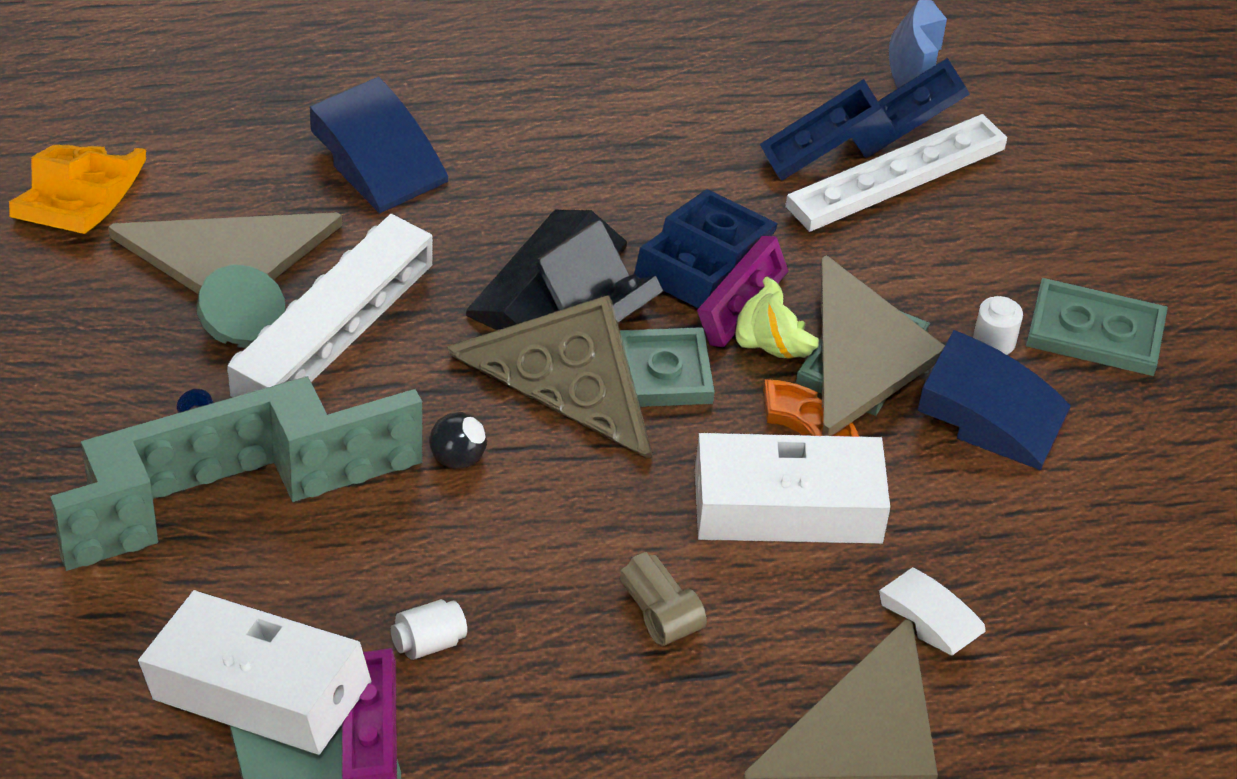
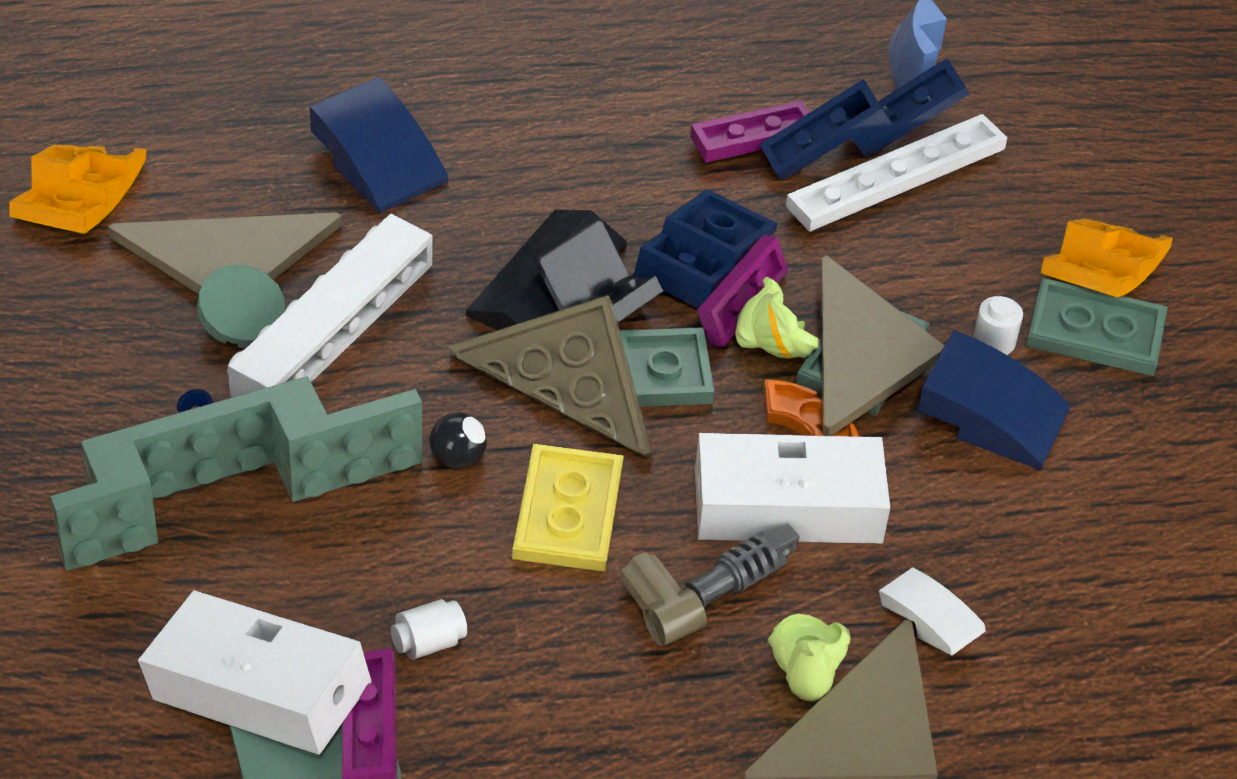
none -> light yellow tile [512,444,624,572]
none -> dark grey hinge [684,524,800,608]
none -> magenta plate [690,100,810,163]
none -> yellowish green hair [768,614,851,702]
none -> light orange slope [1040,218,1173,298]

